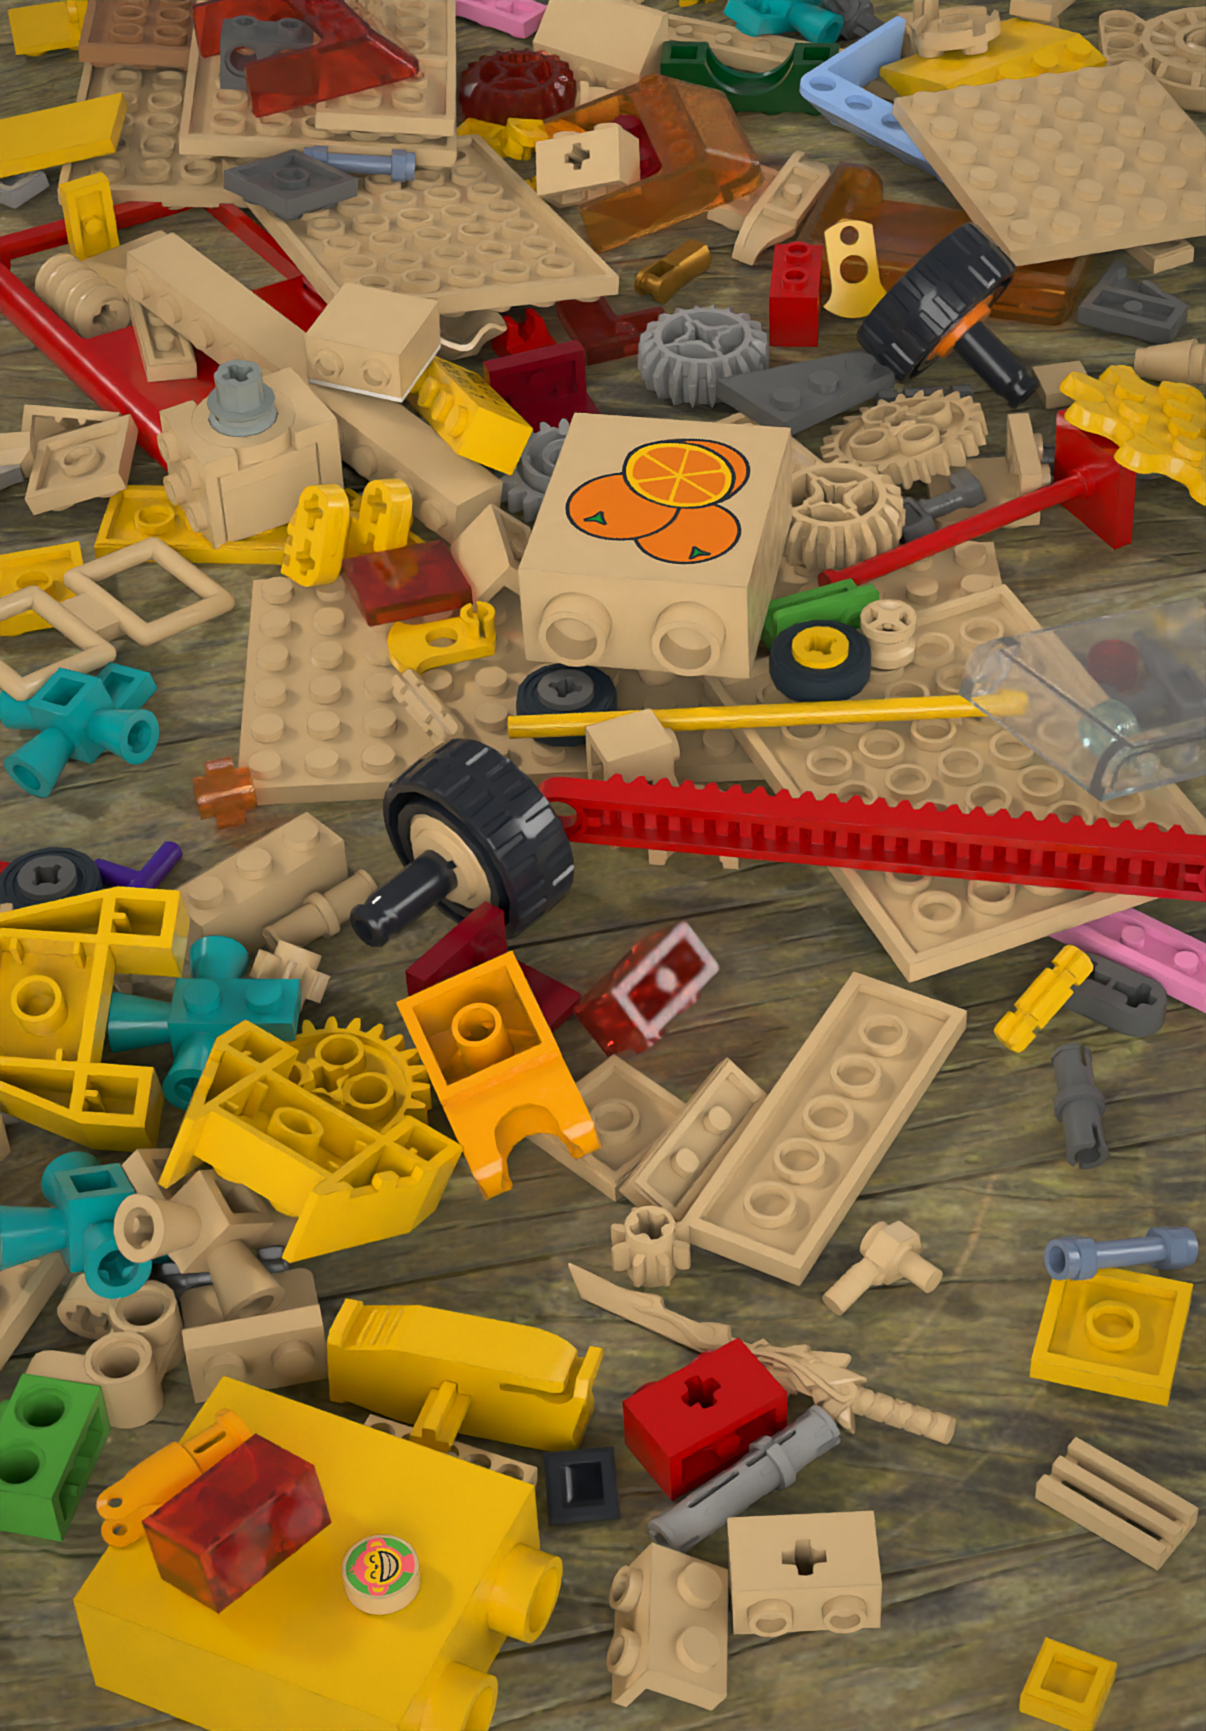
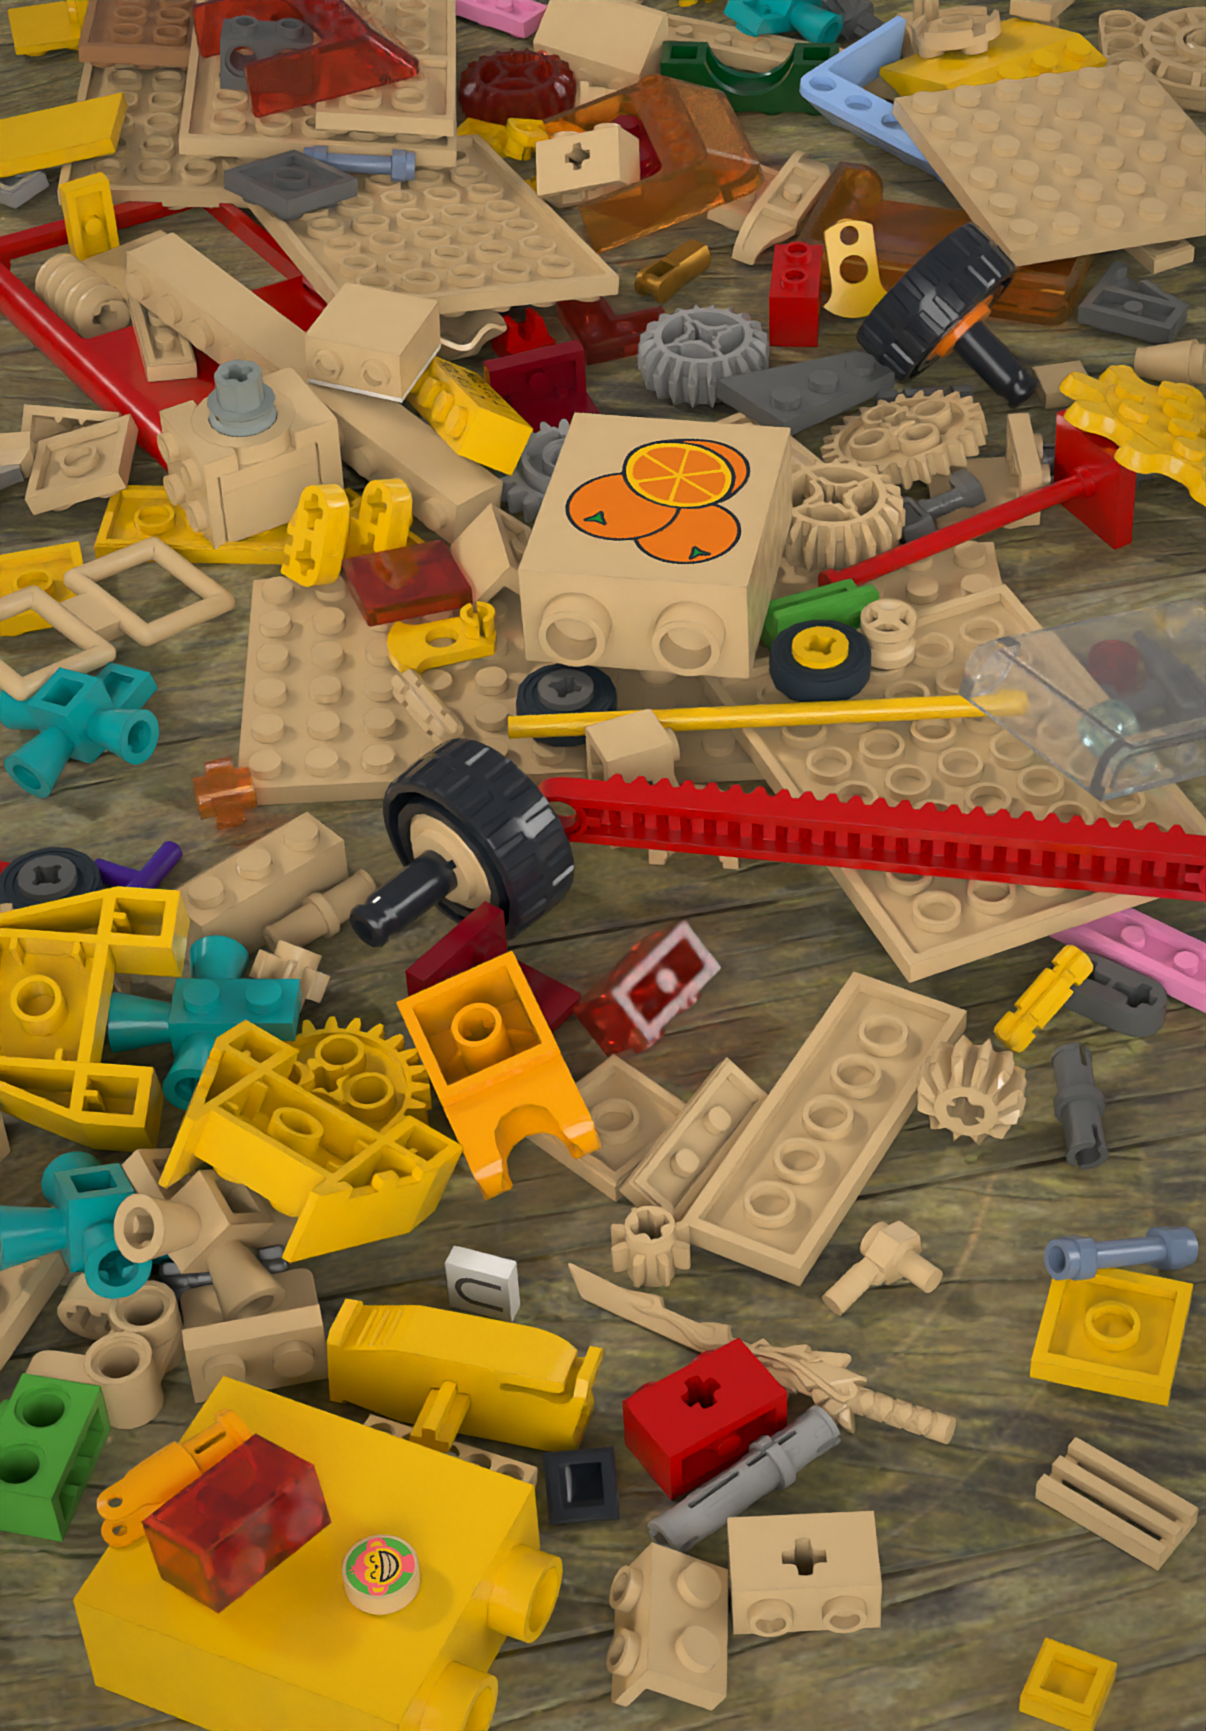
none -> white tile [445,1246,520,1323]
none -> tan gear [917,1034,1027,1146]

